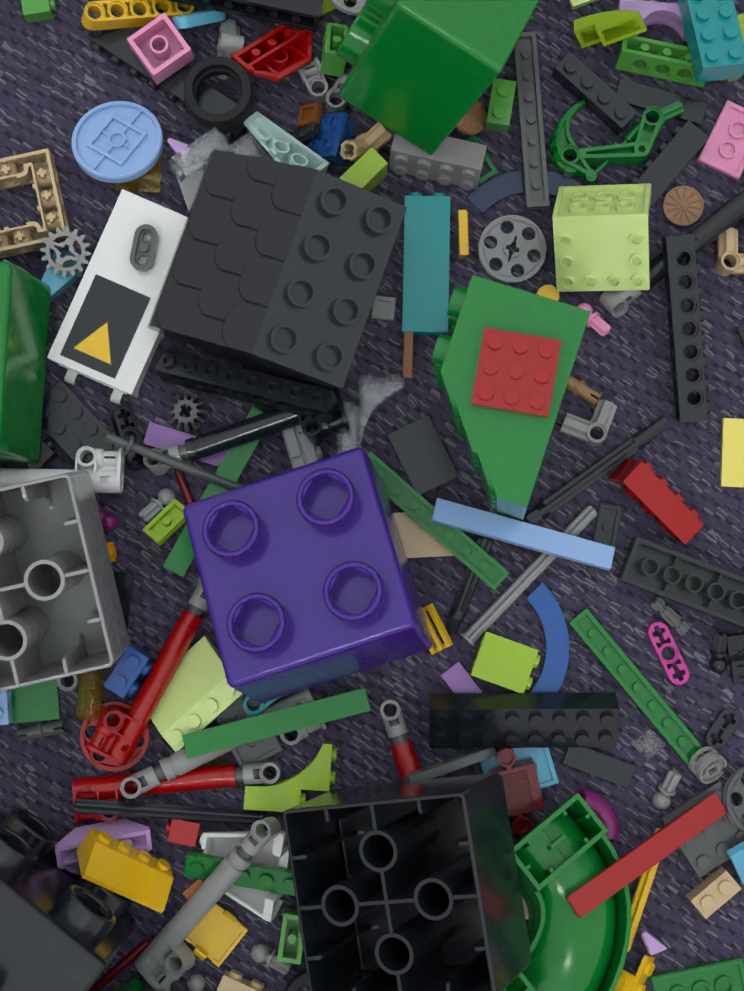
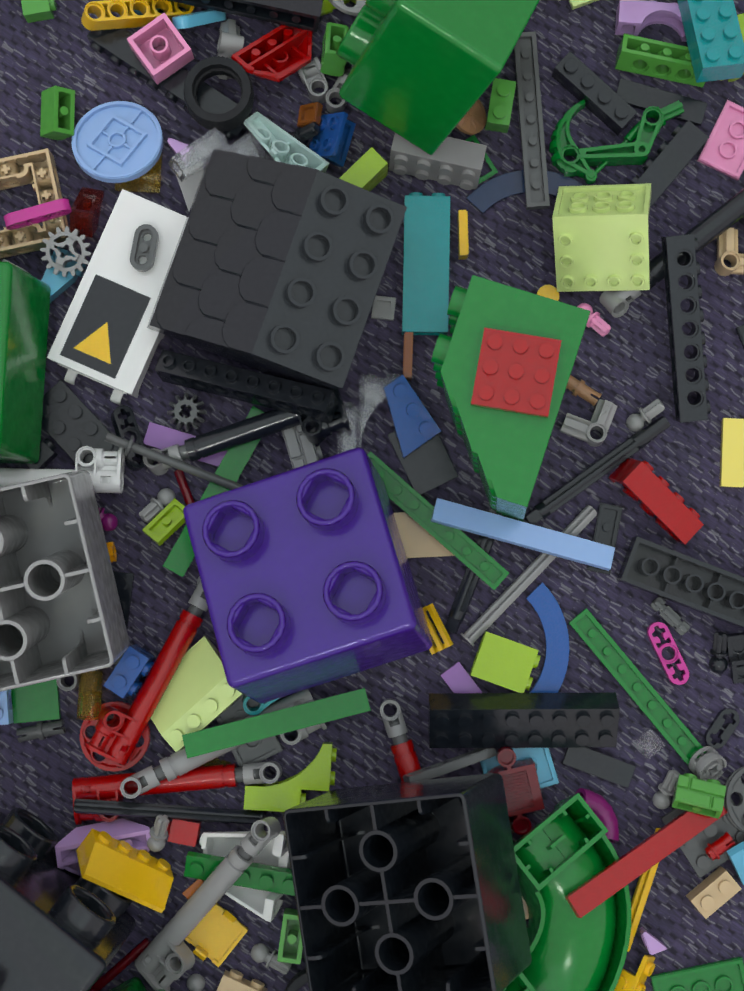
tan piece [340,122,395,161] -> none
light grey wedge [478,215,547,283] -> none
lime slope [574,10,647,49] -> none
medium nougat wheel [662,185,704,227] -> none
none -> dark pink beam [3,198,72,230]
none -> bright green brick [40,86,75,140]
none -> clear red slope [70,187,104,238]
none -> light grey axle [147,815,169,852]
none -> blue wing [383,374,441,458]
none -> light grey axle [626,399,665,432]
none -> bright green brick [672,773,726,819]
none -> red pin [704,832,736,861]

